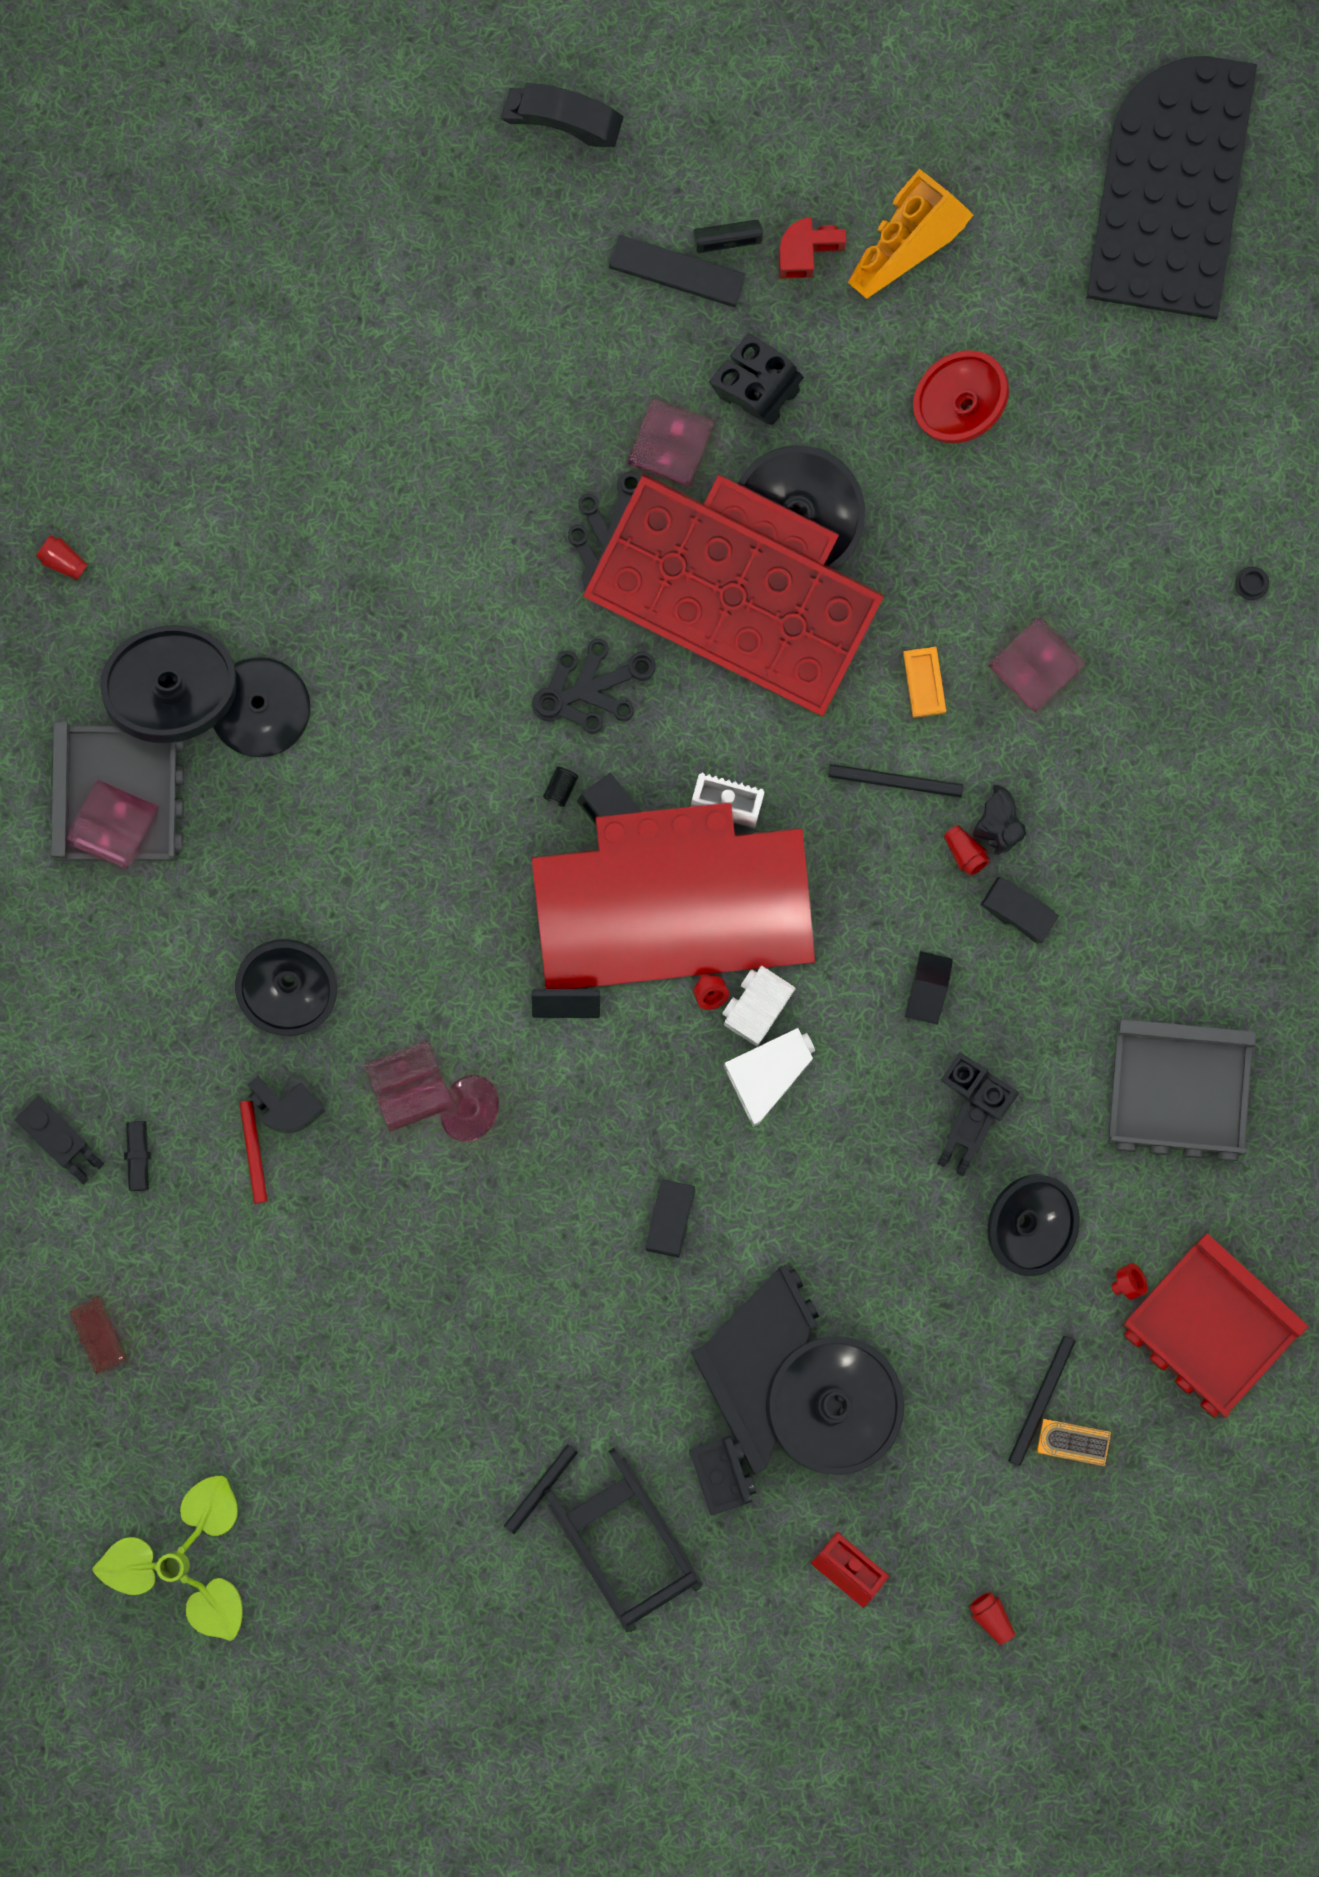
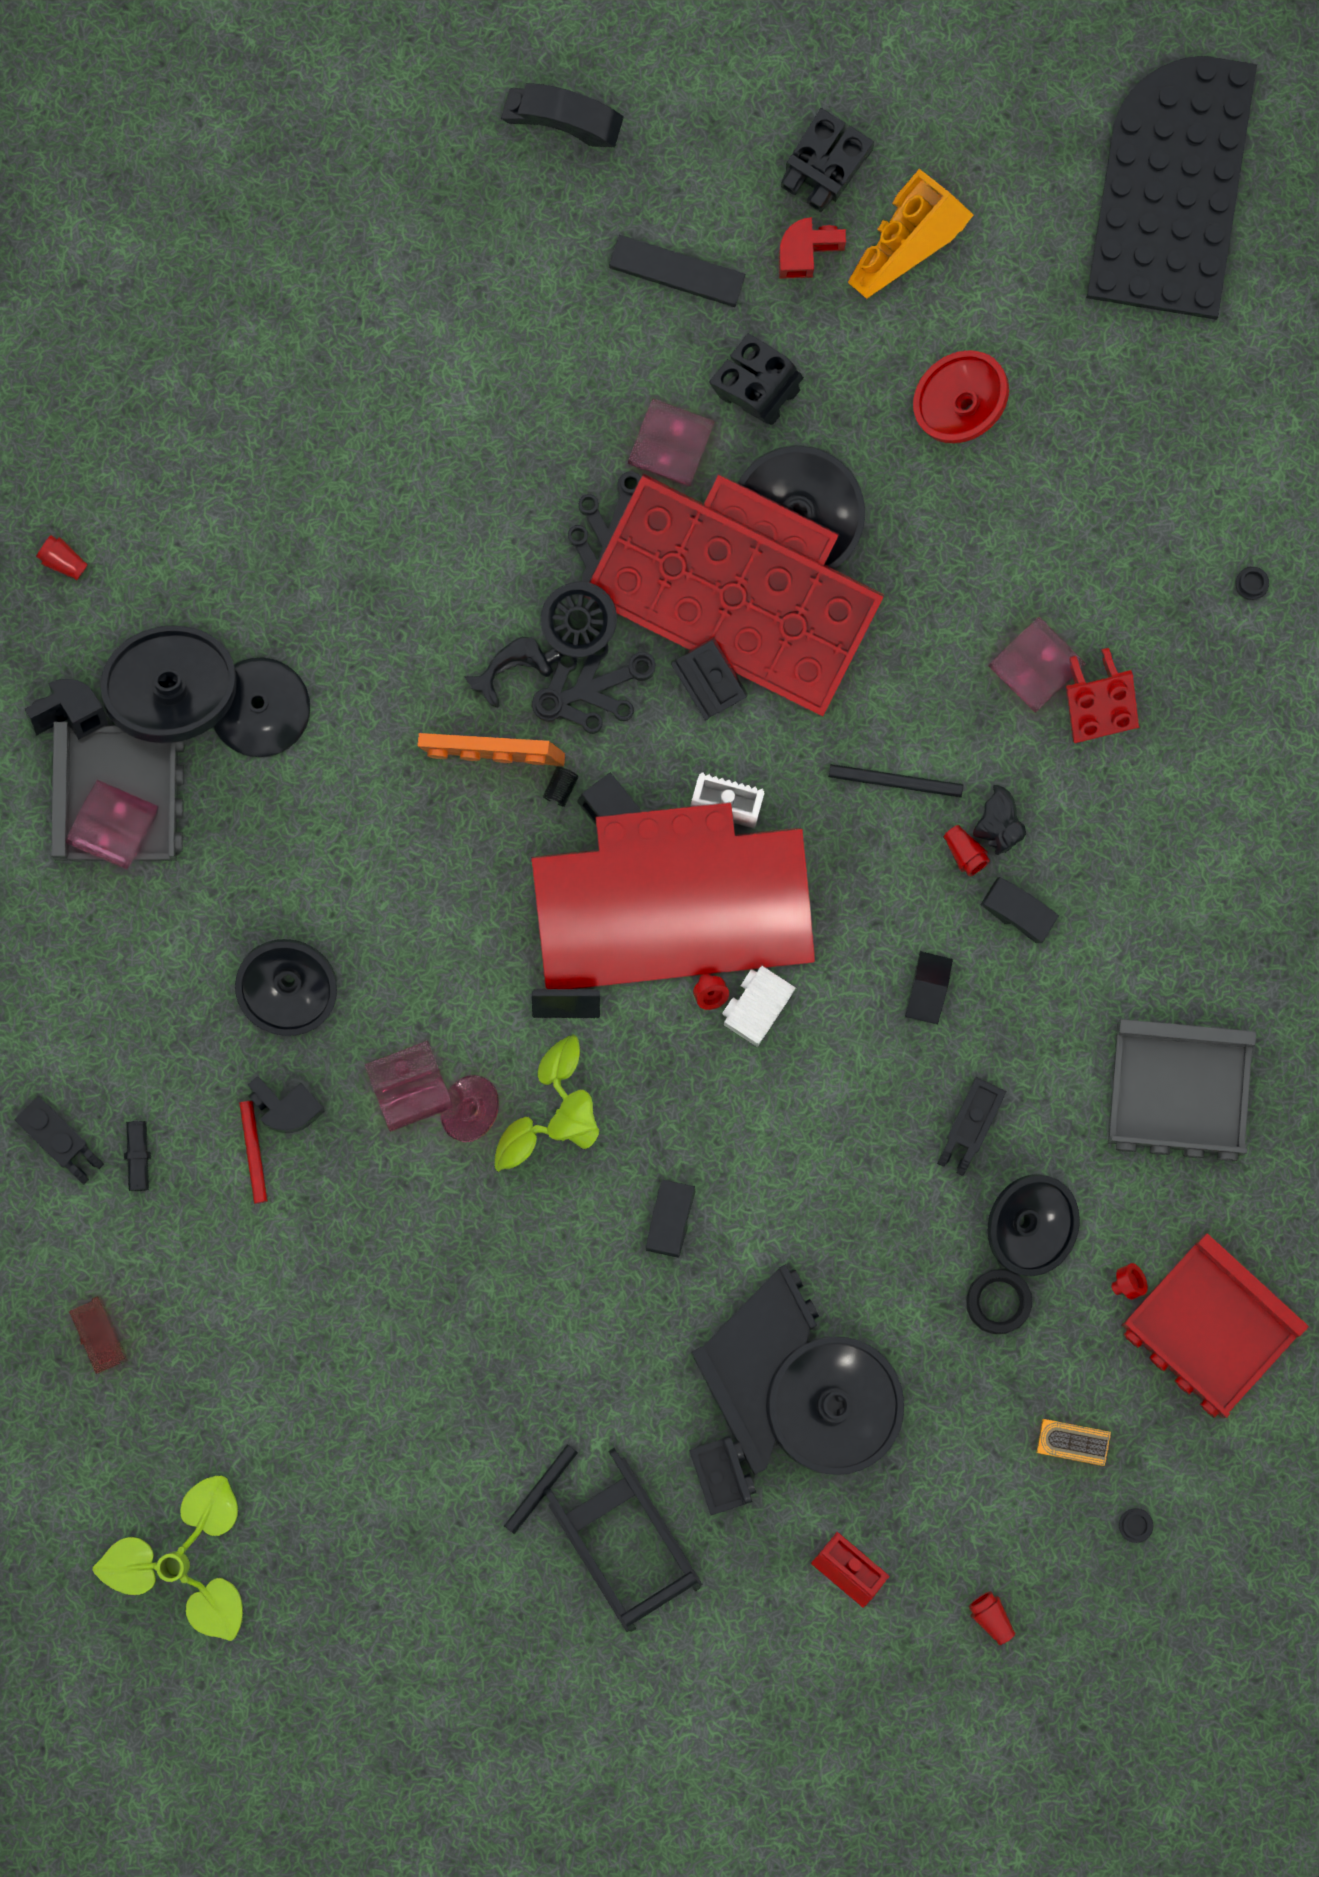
black slope [693,220,763,253] -> none
white slope [724,1028,815,1127] -> none
light orange tile [903,647,946,718] -> none
black slope [941,1052,1019,1121] -> none
black bar [1008,1336,1076,1466] -> none
none -> black brick [25,679,108,740]
none -> orange wing [418,733,565,767]
none -> black animal [464,637,562,708]
none -> lime plant [495,1034,599,1172]
none -> black wheel [541,581,617,657]
none -> black plate [671,637,748,721]
none -> black hips [781,108,874,212]
none -> black tyre [966,1269,1032,1334]
none -> red plate [1066,648,1139,743]
none -> black plate [1119,1508,1153,1543]

